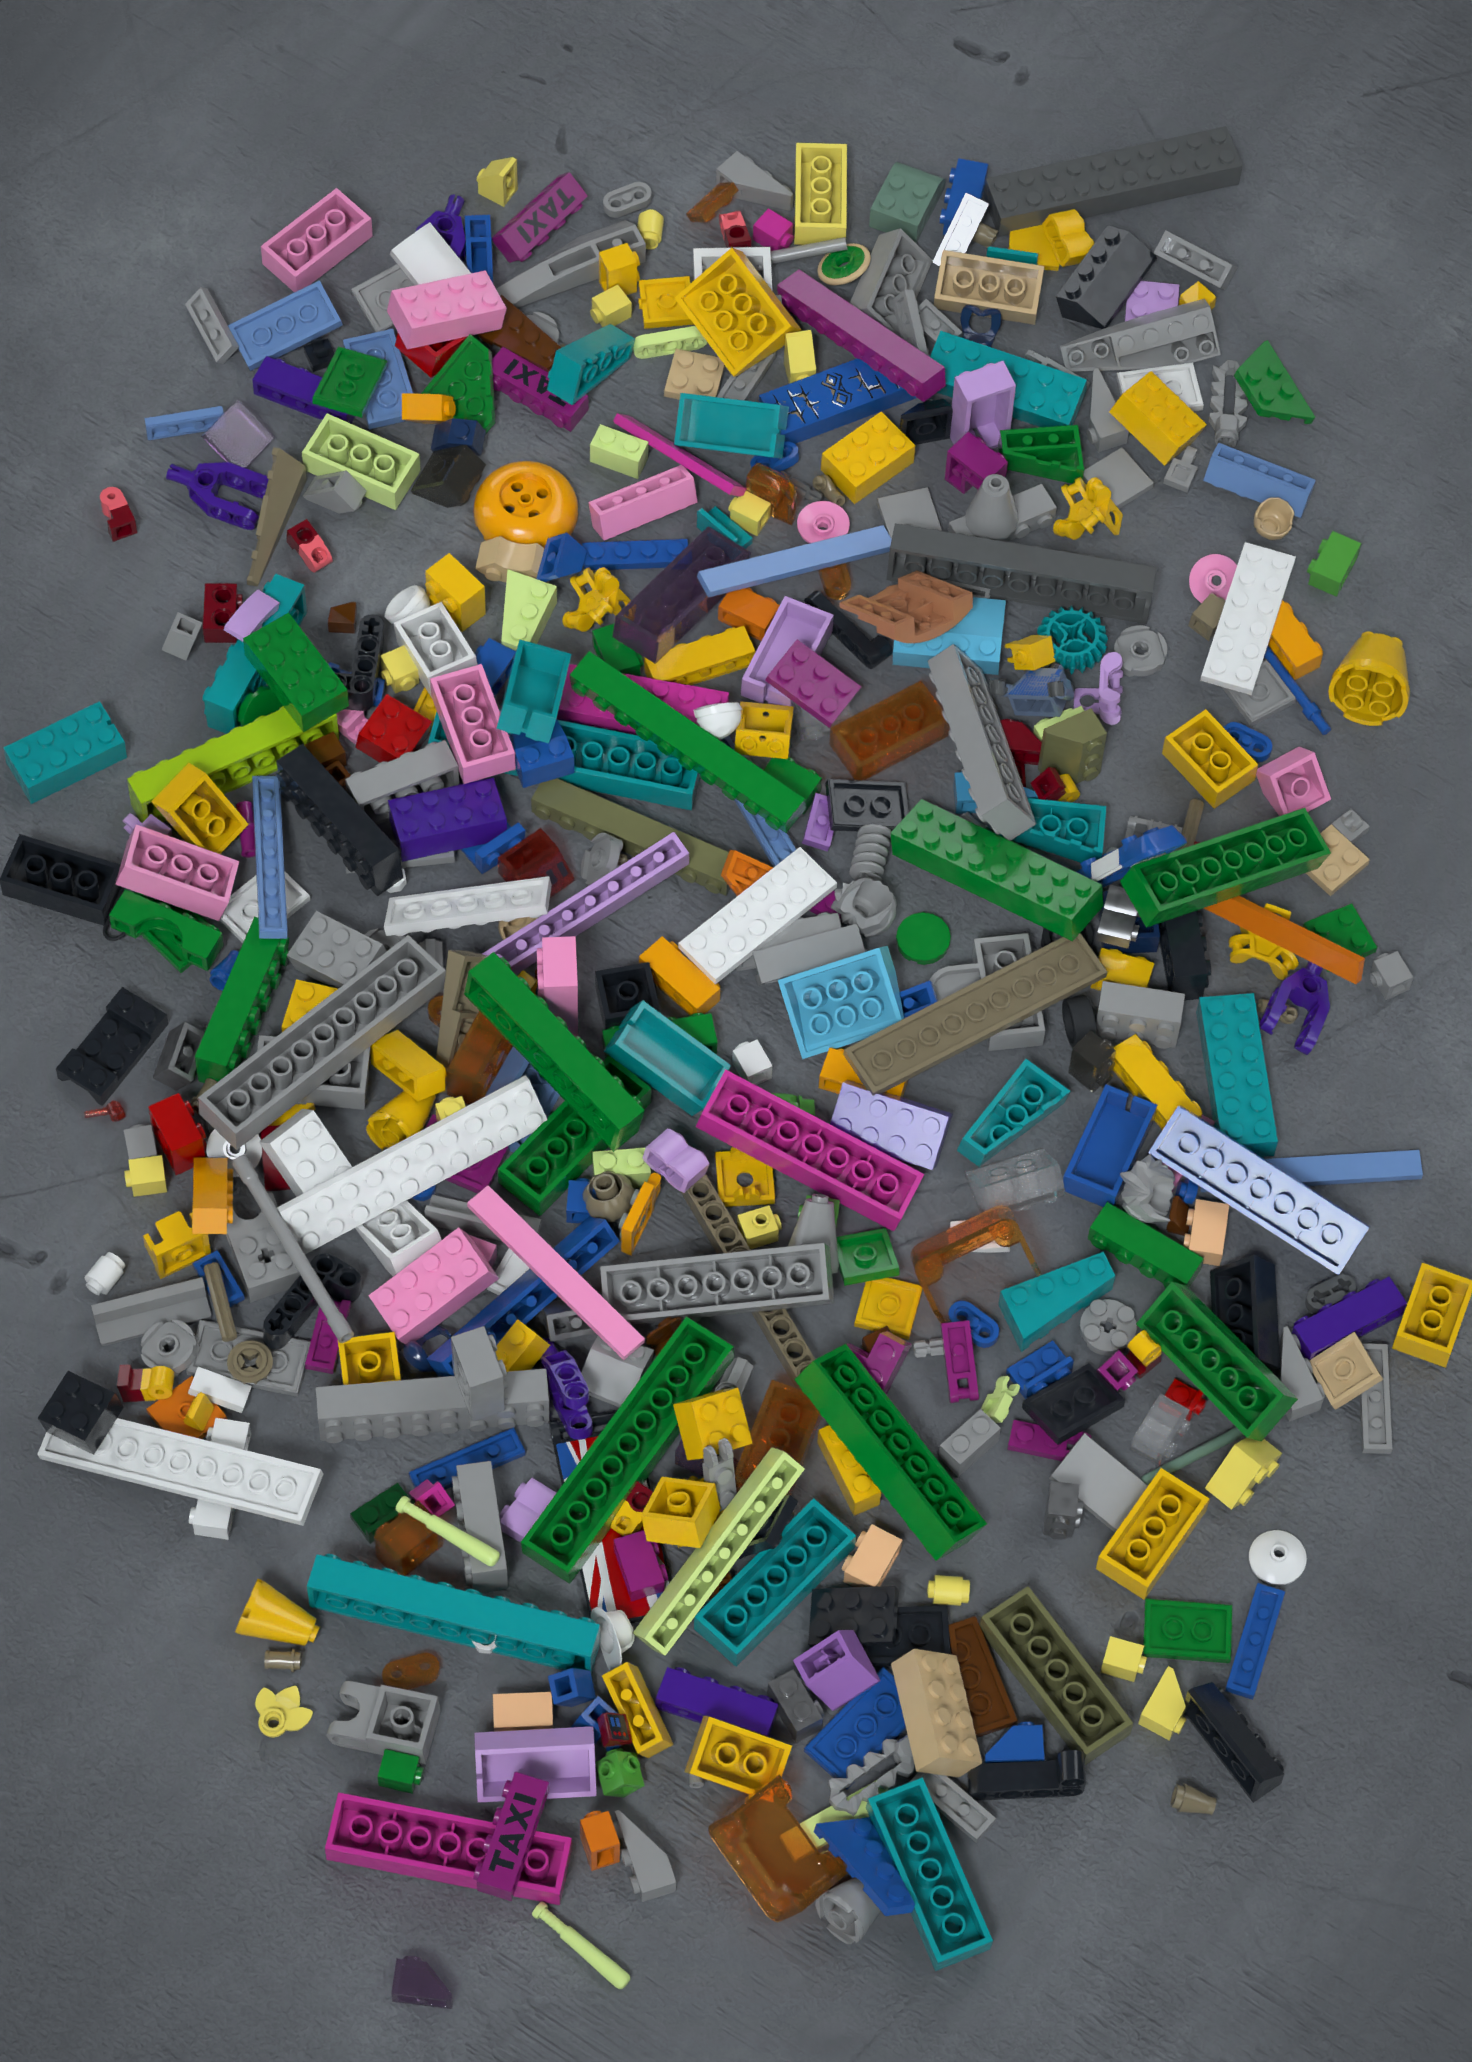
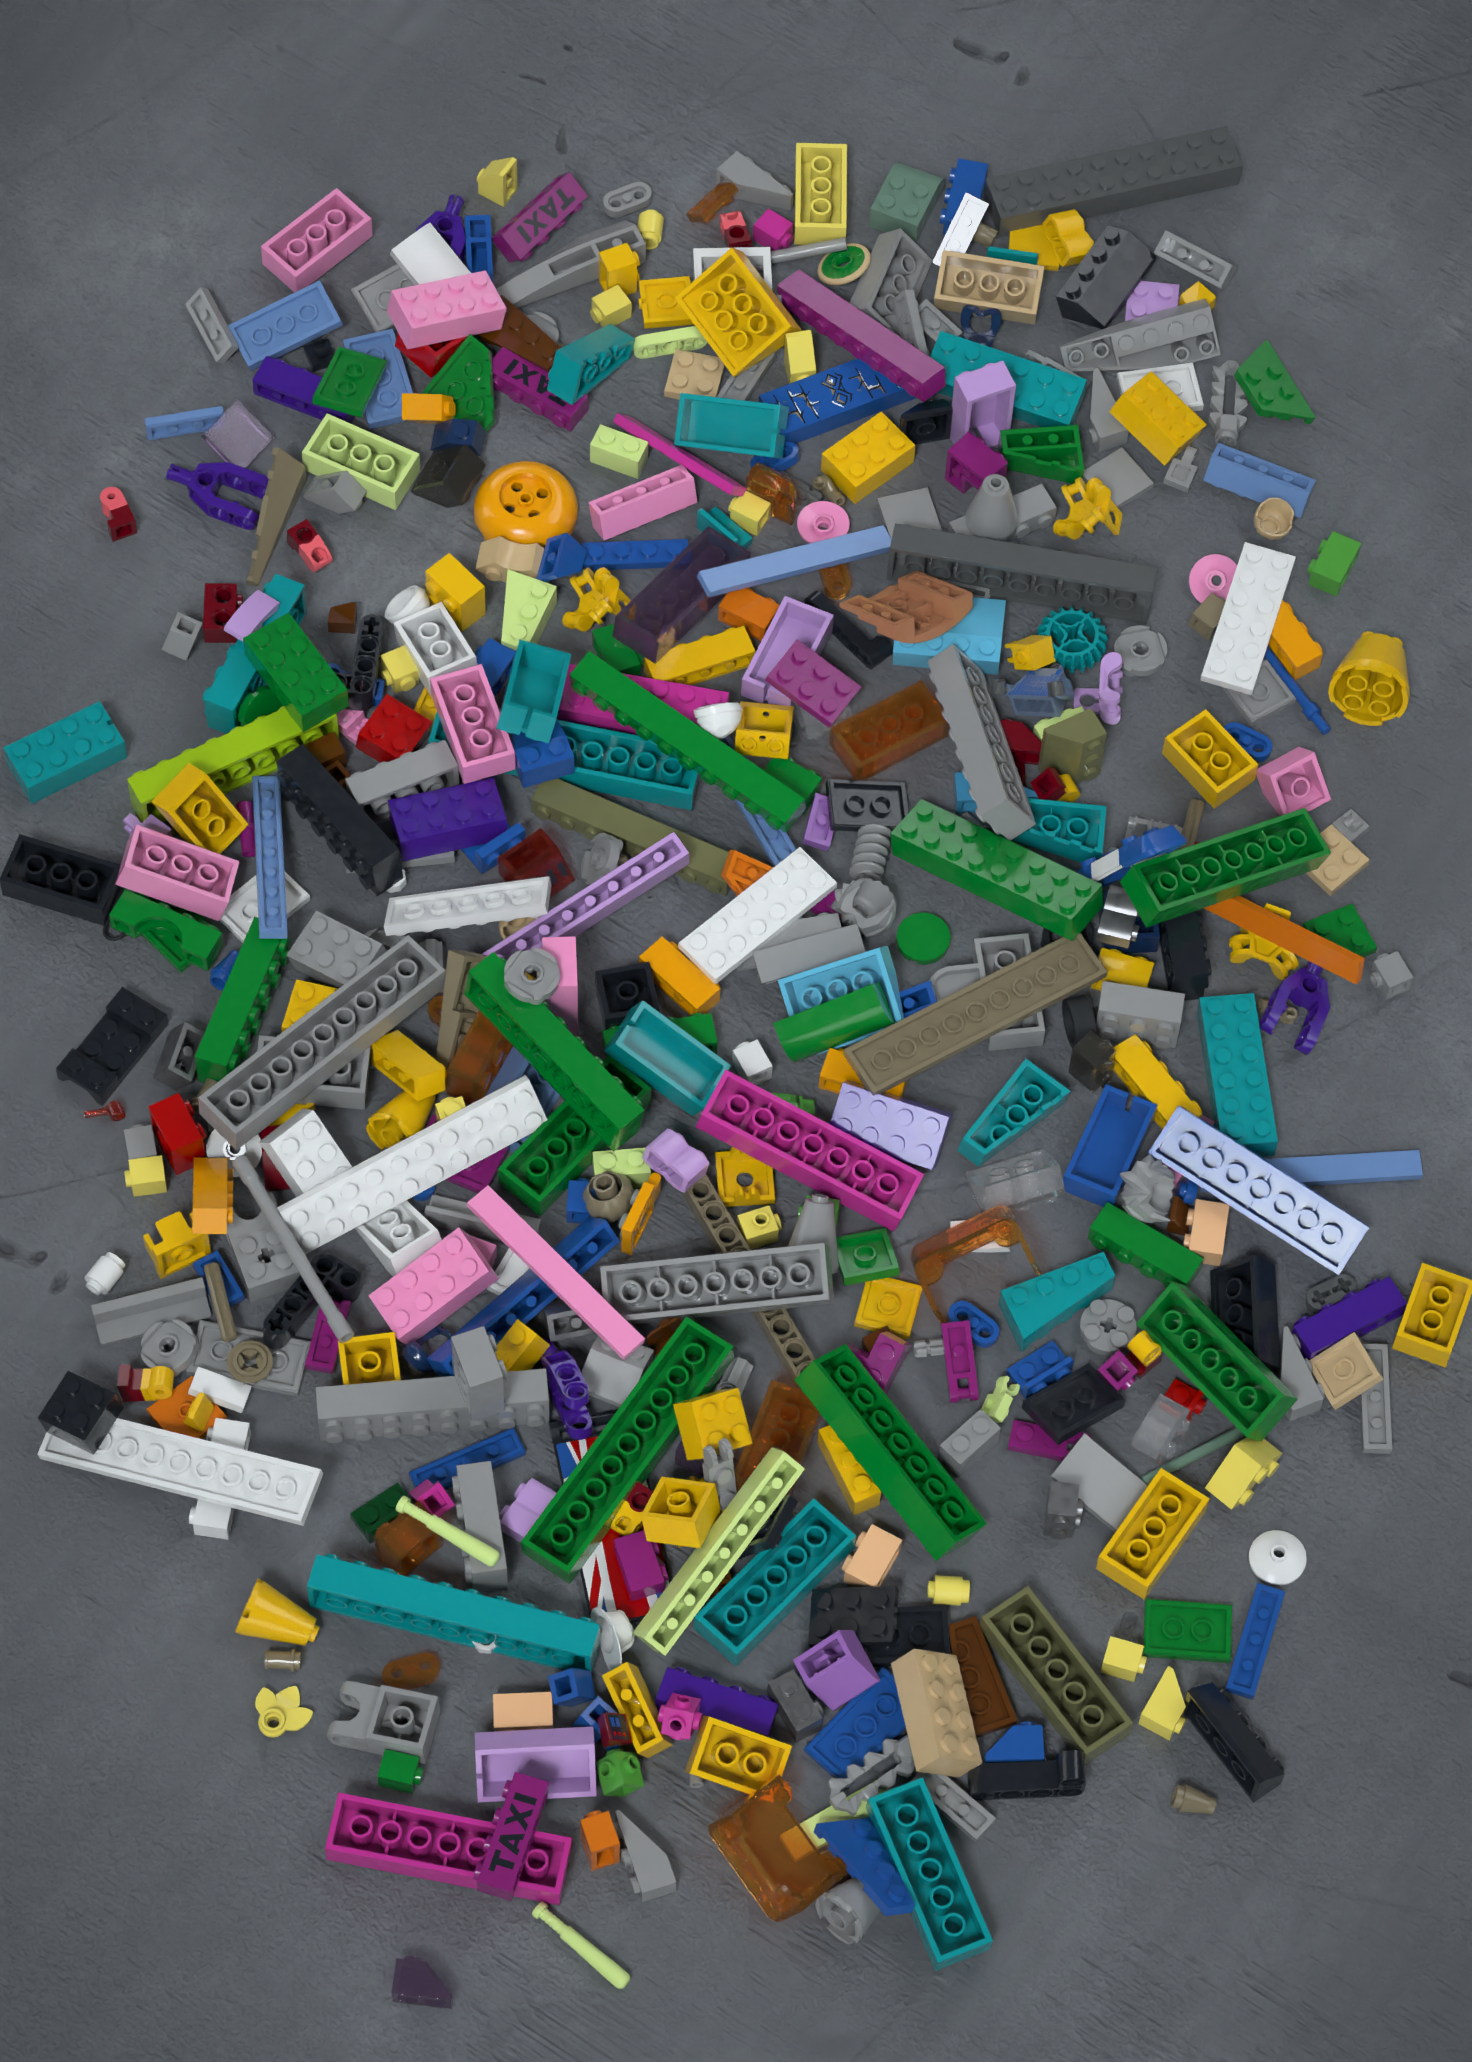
none -> light grey plate [504,948,560,1005]
none -> dark pink brick [658,1693,703,1740]
none -> green brick [773,982,895,1063]

